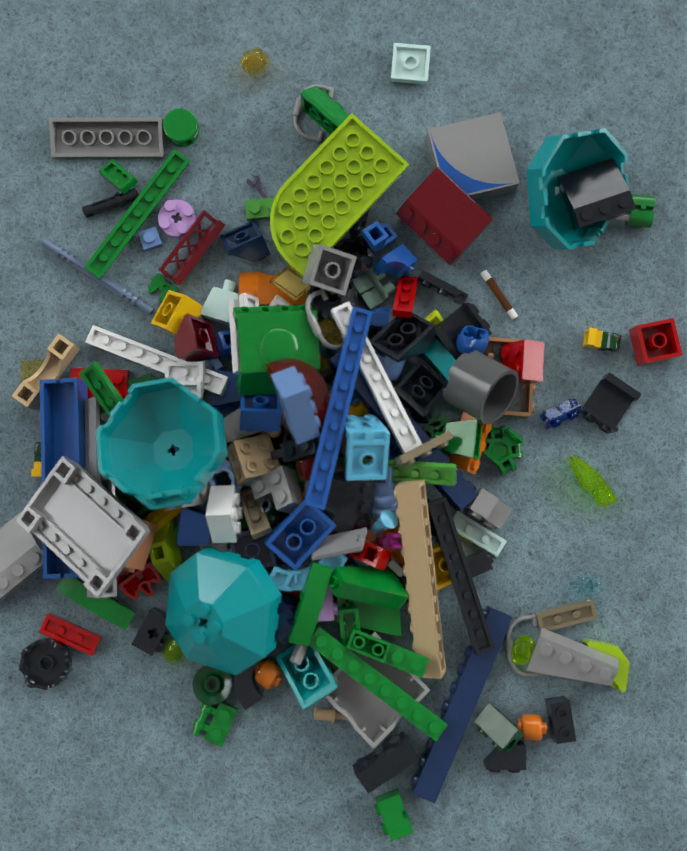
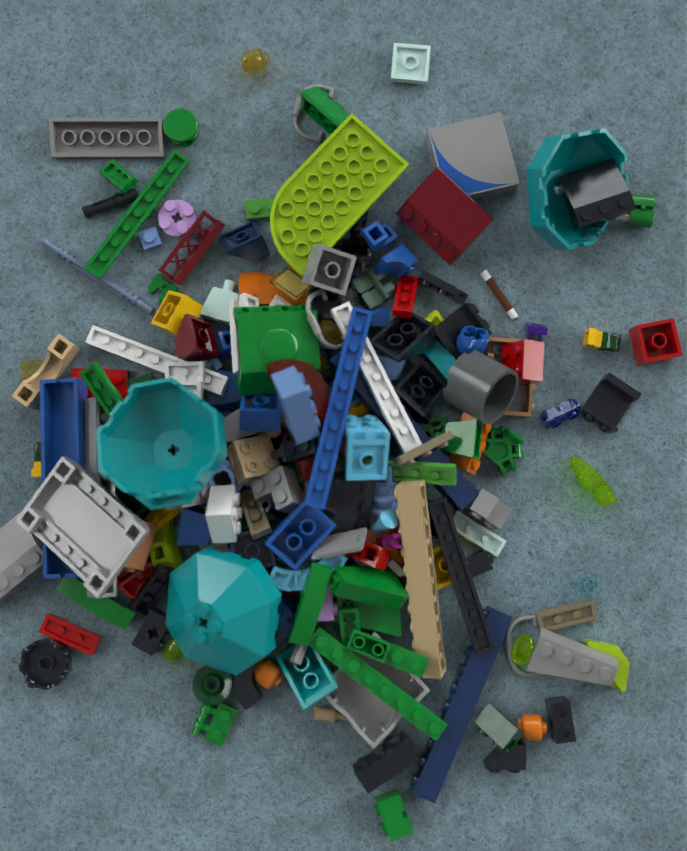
hand [247,175,268,199] -> none
none -> black tile [129,563,174,616]
none -> dark purple tile [525,322,548,342]

